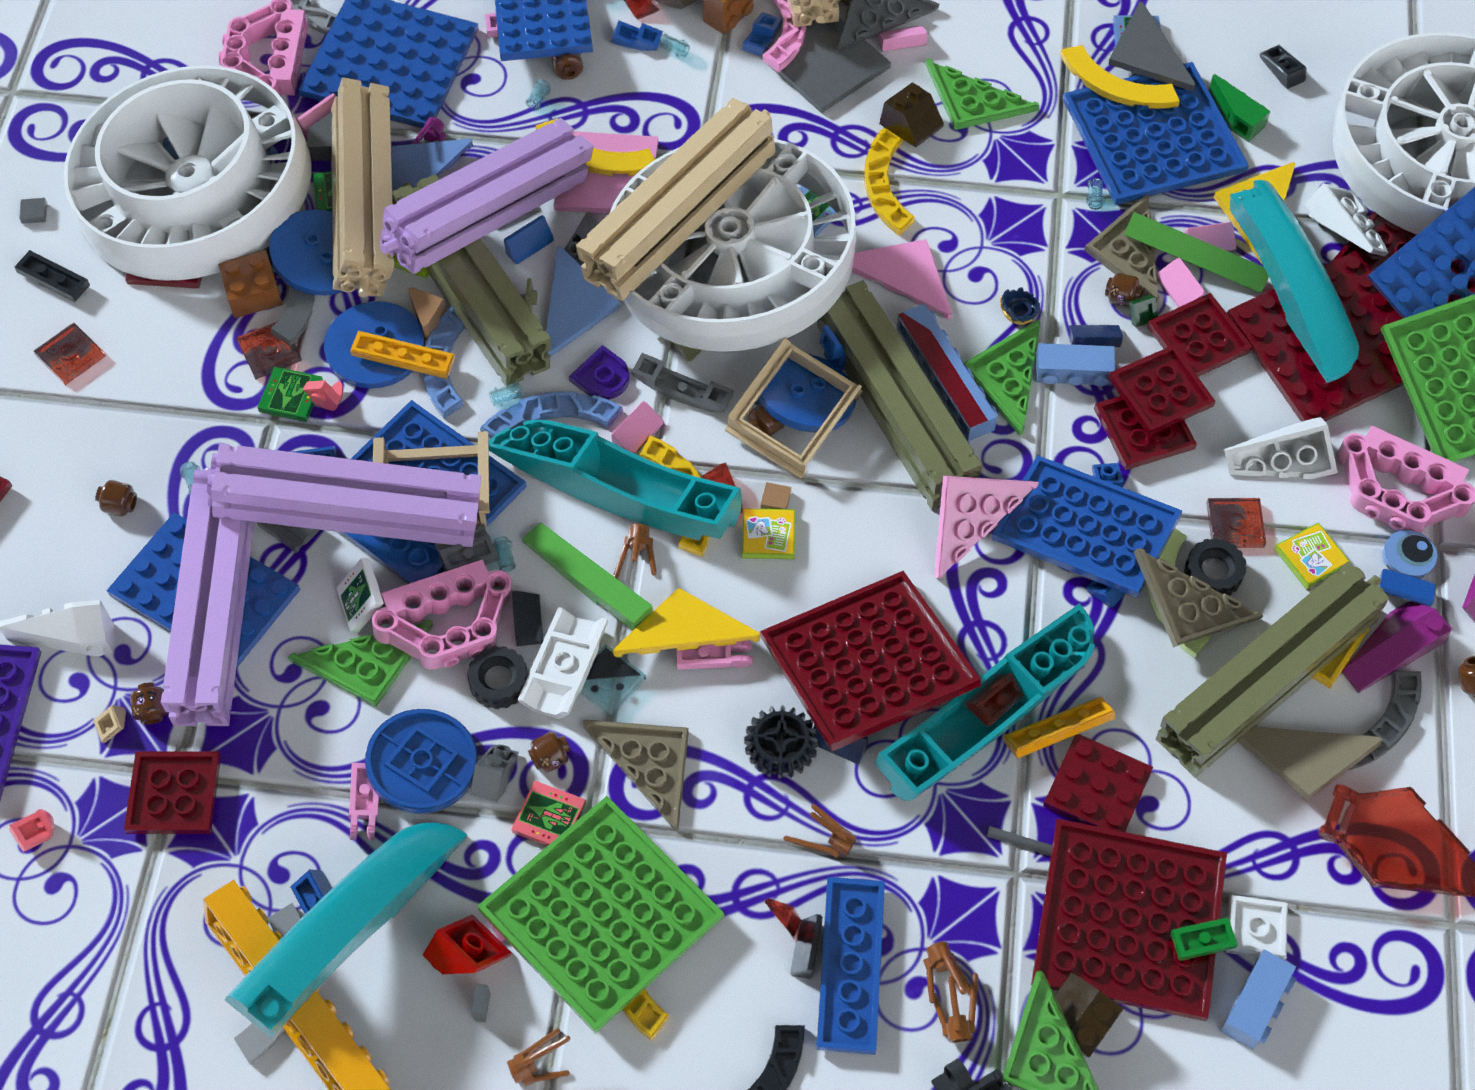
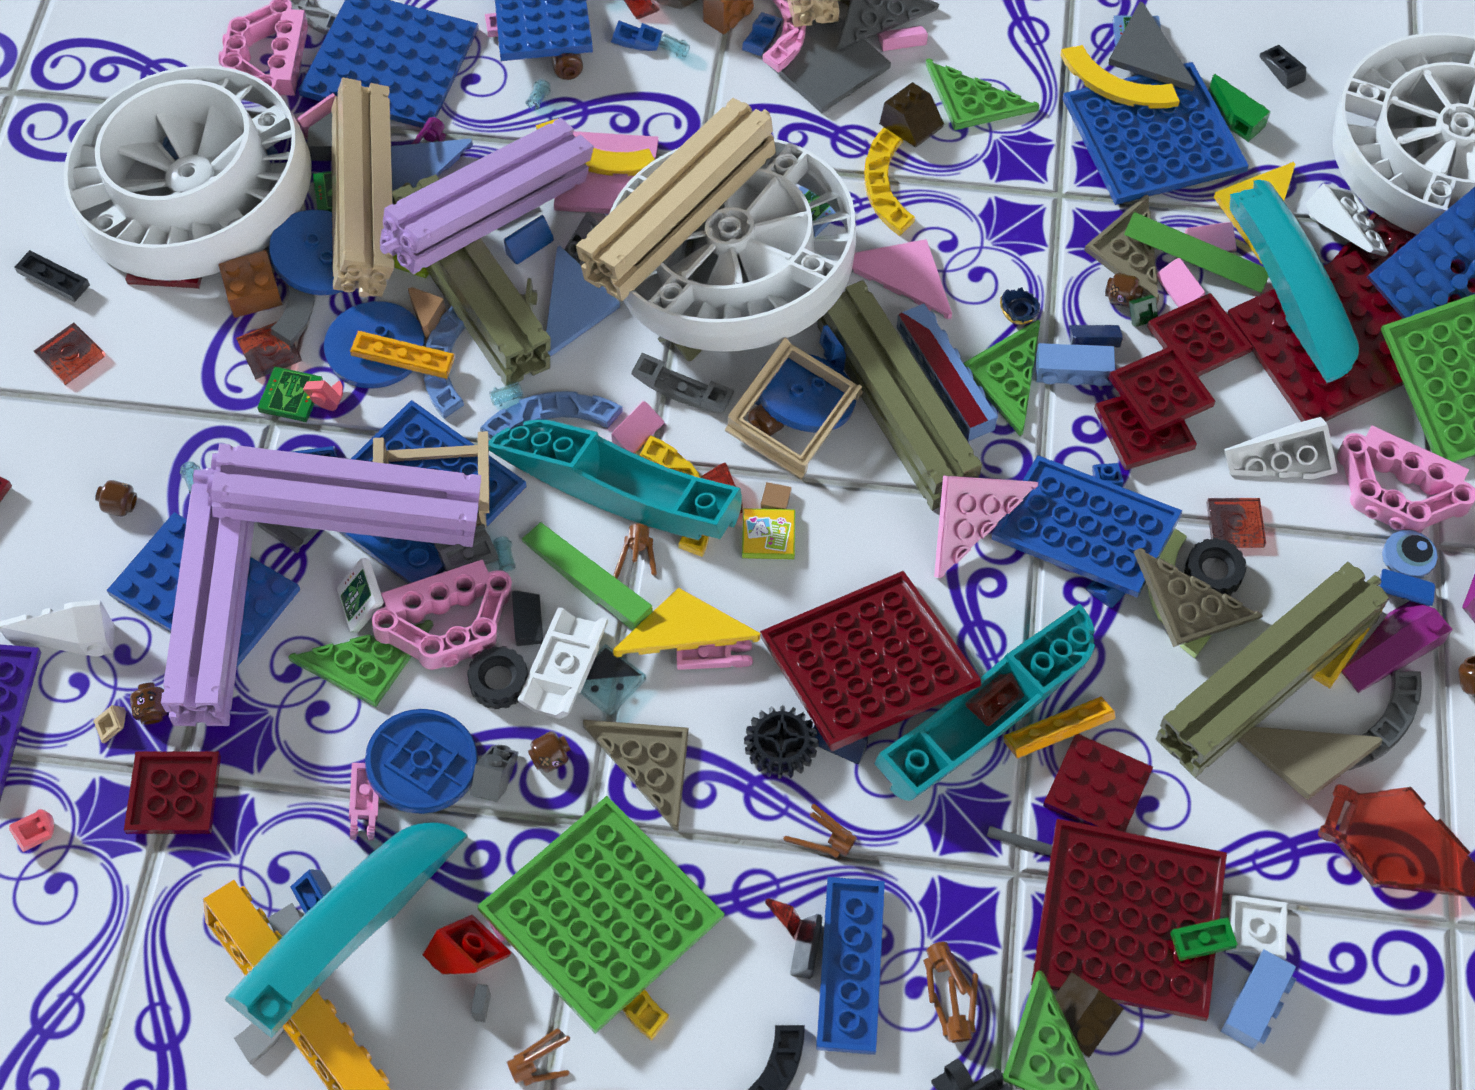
dark grey tile [19,198,47,224] -> none
tile [511,780,586,846] -> none
dark purple tile [569,345,630,400] -> none
clear light blue pin [1086,178,1105,210] -> none
tile [1274,522,1351,589] -> none

